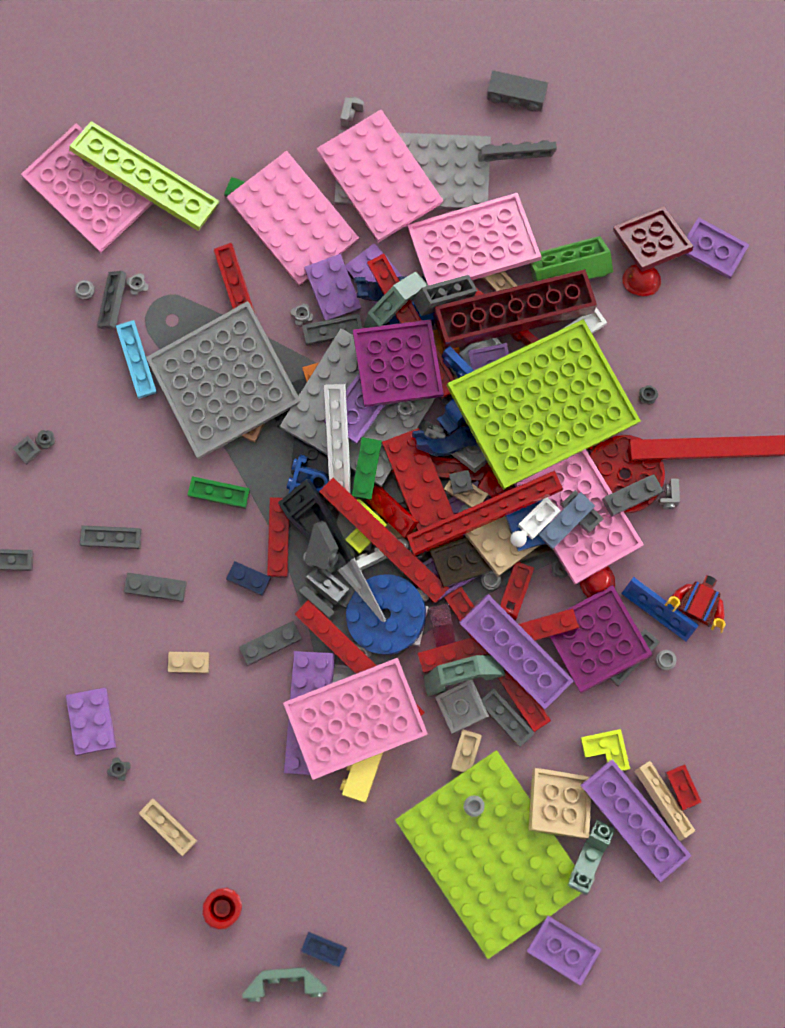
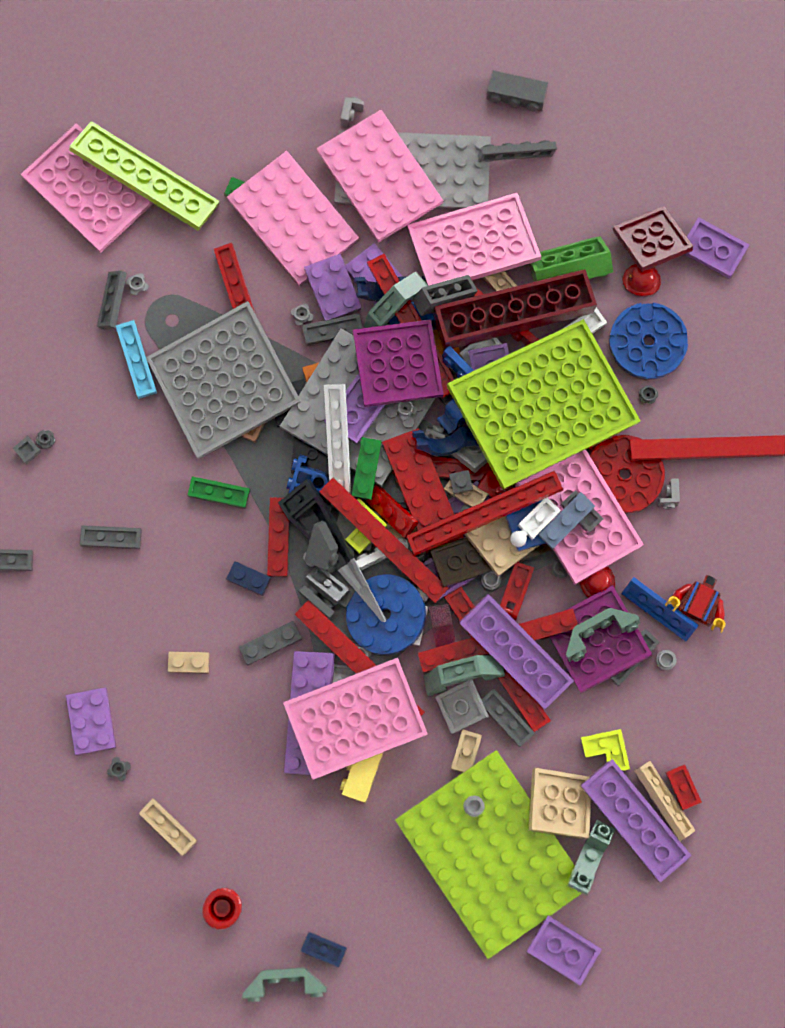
light grey plate [75,280,95,300] -> none
dark grey plate [124,572,187,602] -> none
dark grey plate [602,474,663,517] -> none
none -> sand green slope [566,608,640,662]
none -> blue plate [609,303,688,379]

